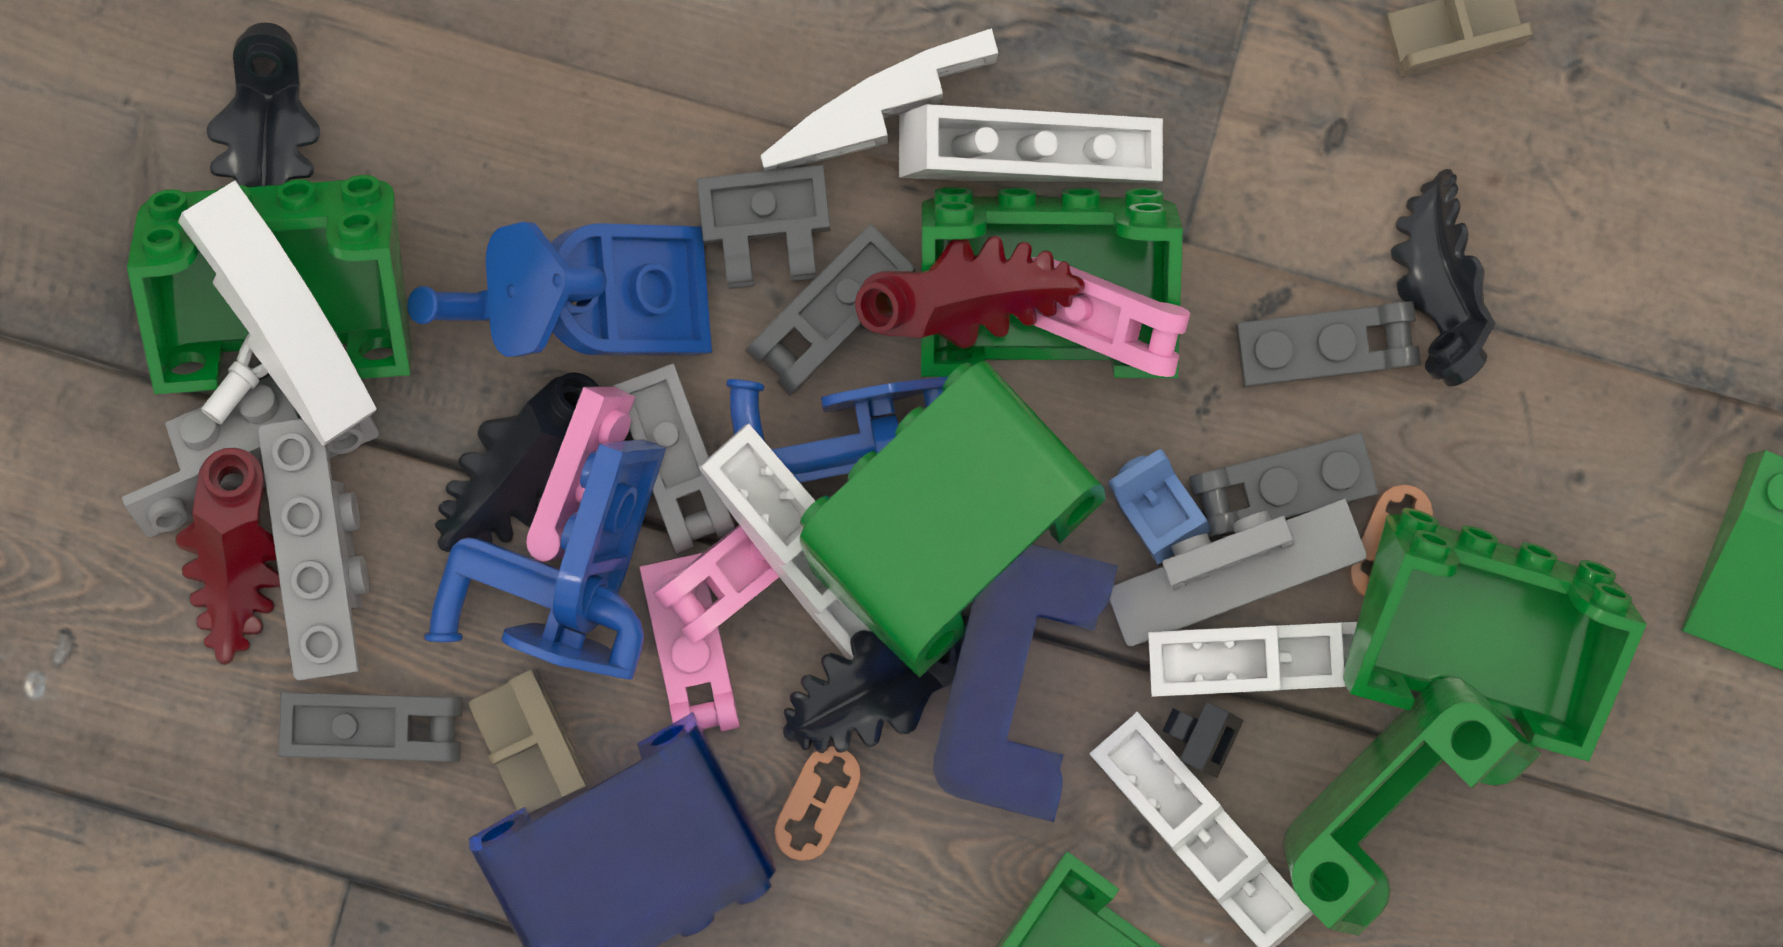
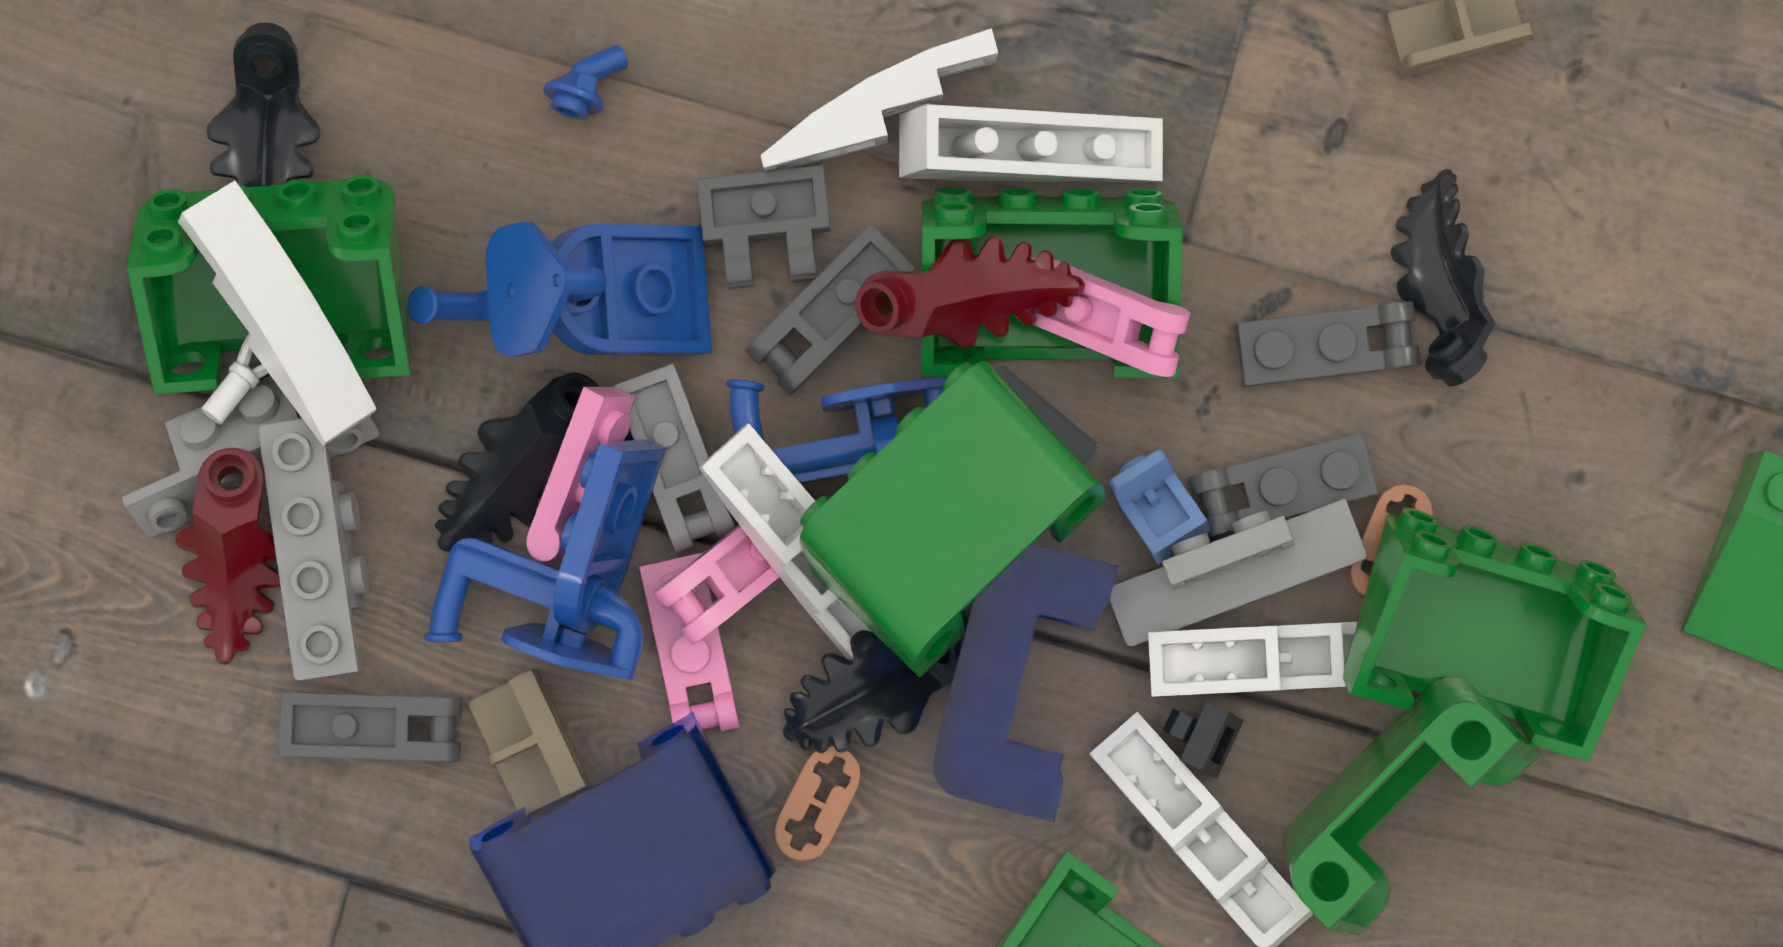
none -> blue plate [543,45,628,120]
none -> black tile [995,365,1098,465]

